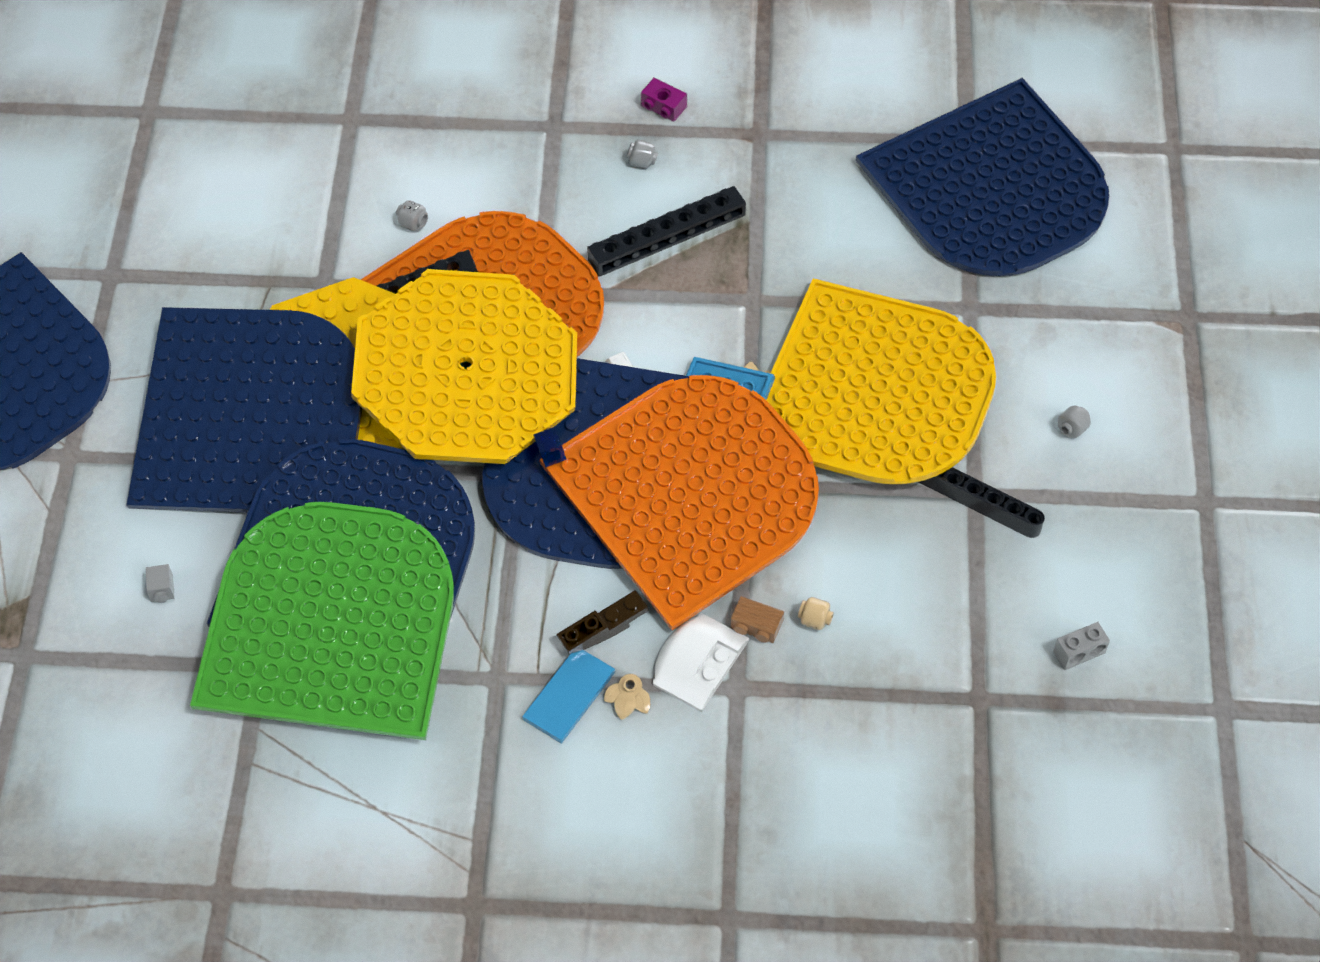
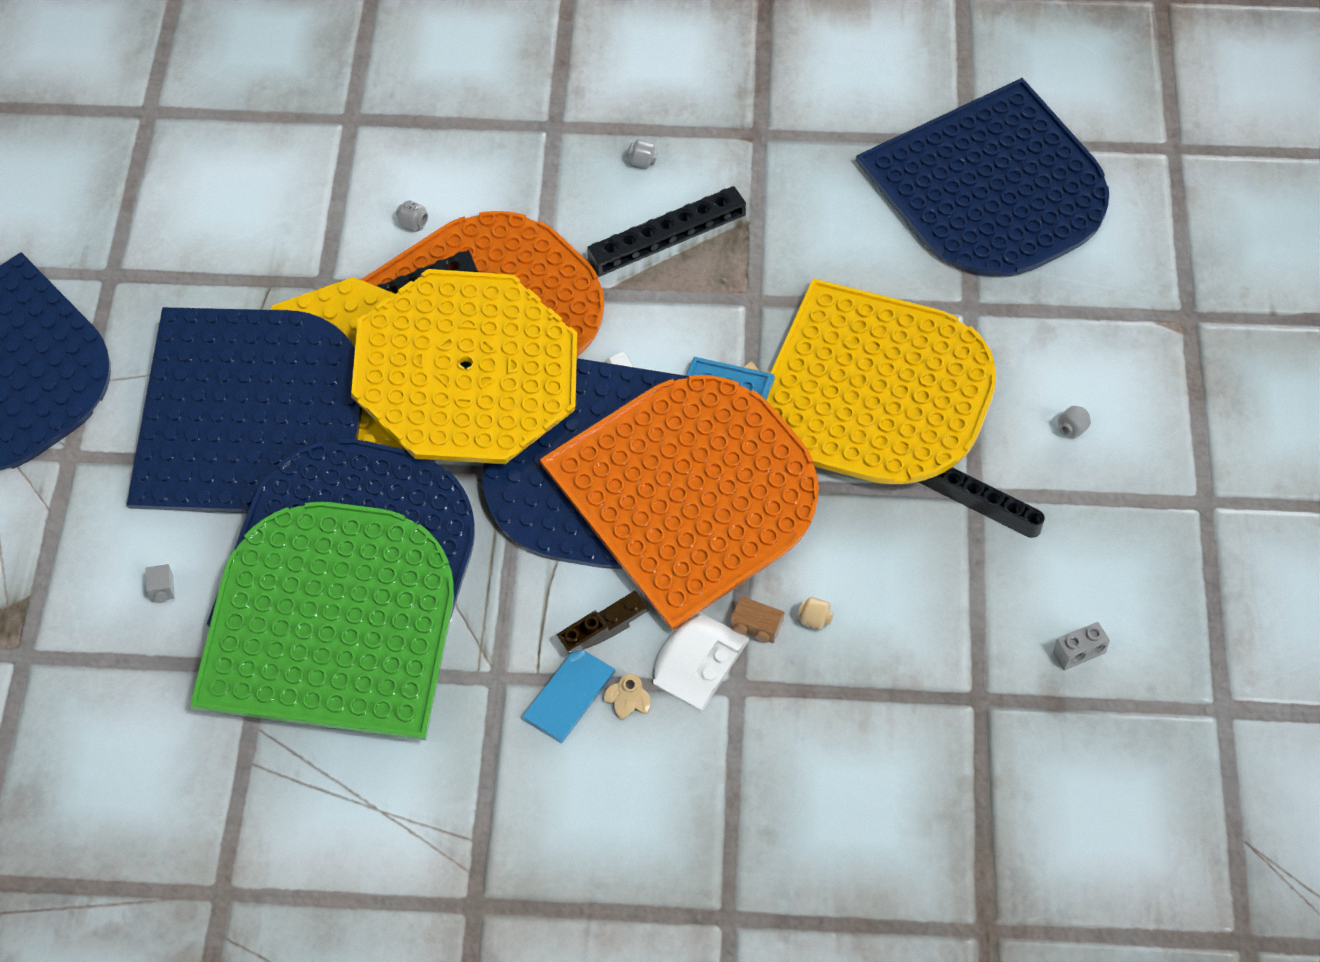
clear blue brick [533,427,567,467] -> none
magenta brick [641,77,687,122] -> none

